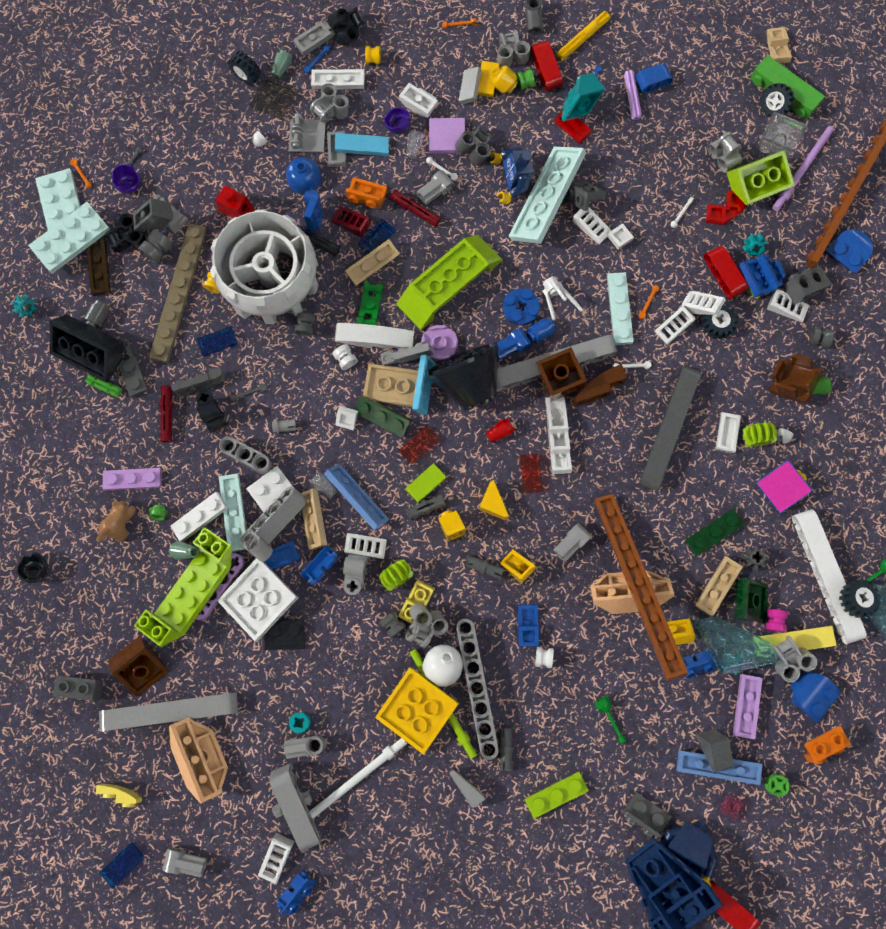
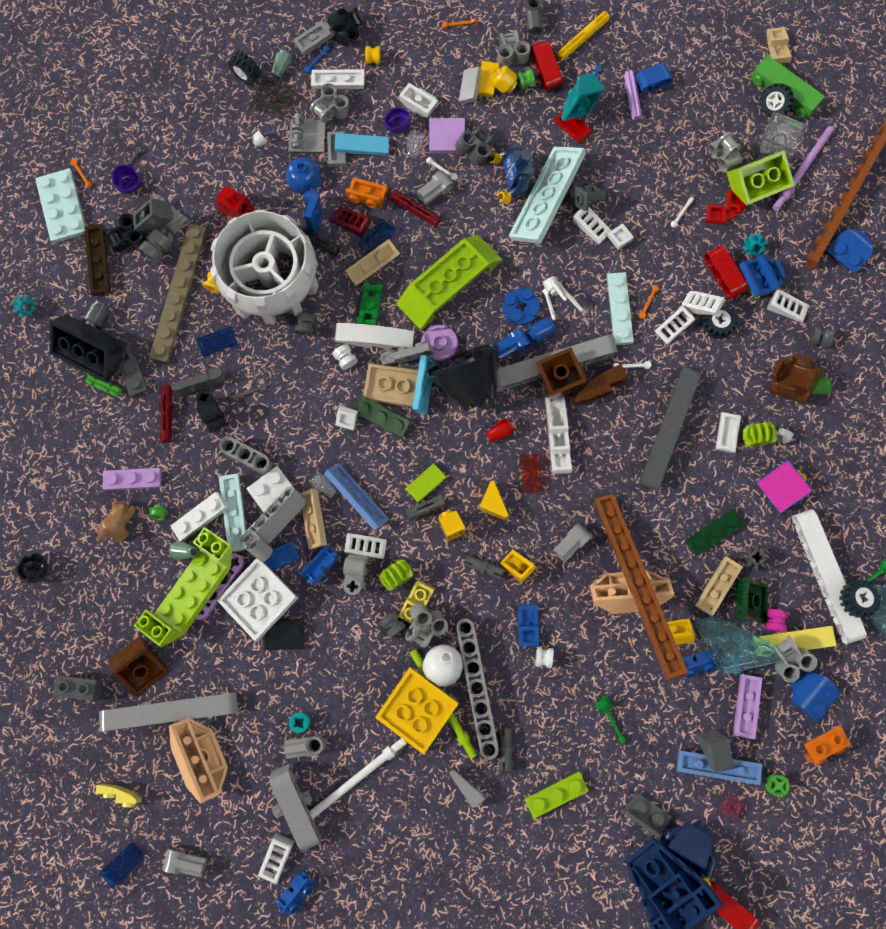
light aqua plate [28,202,110,274] -> none
light grey pin [272,419,296,434] -> none
clear red tile [398,426,439,465] -> none
dark grey brick [783,266,832,305] -> none

